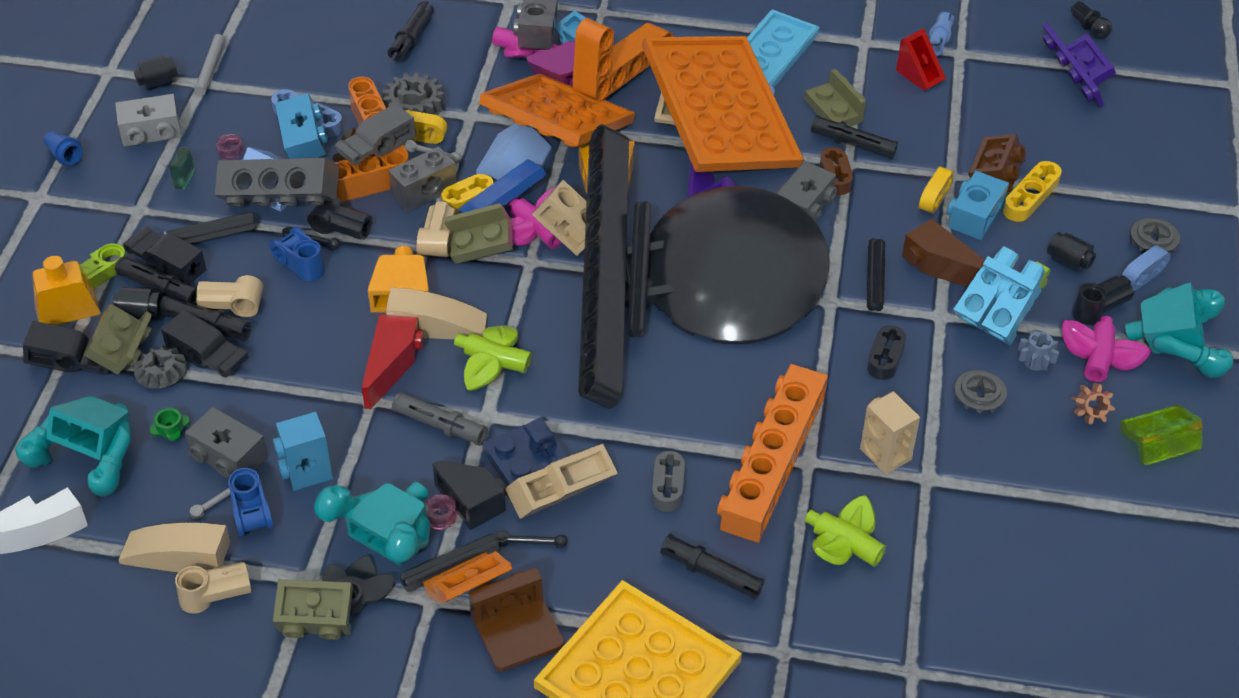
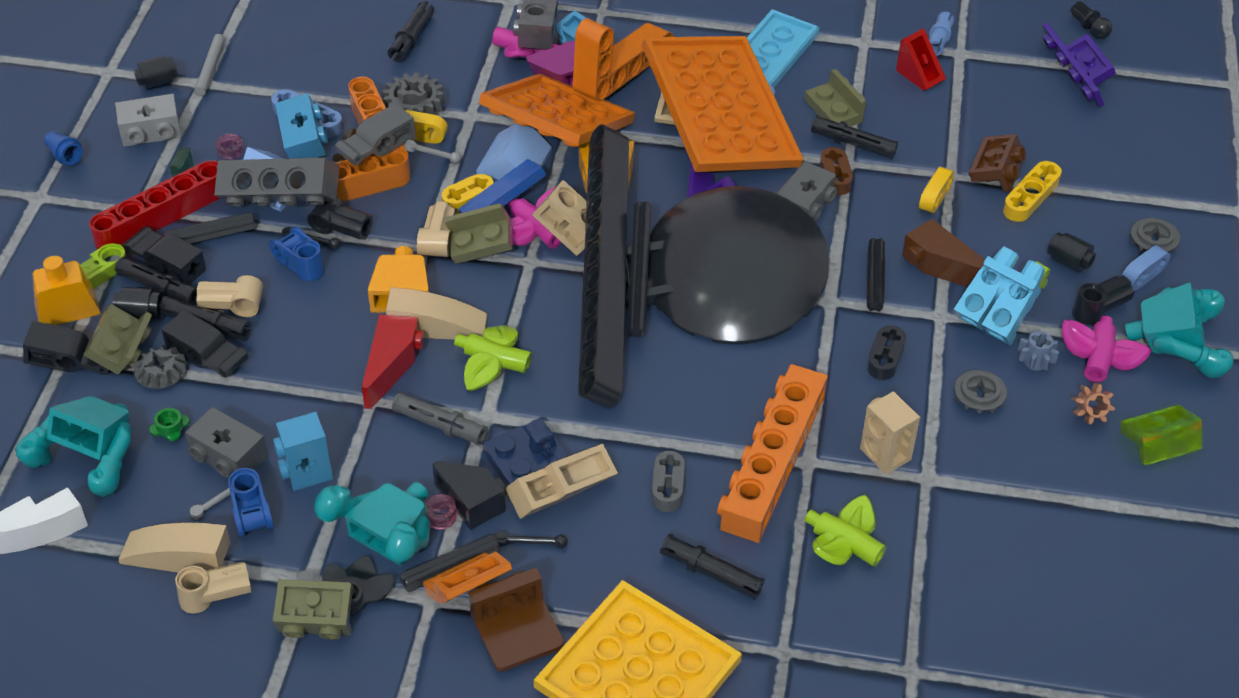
flat silver brick [388,146,456,213] -> none
dark azure brick [947,171,1009,240] -> none
none -> red beam [89,160,221,250]

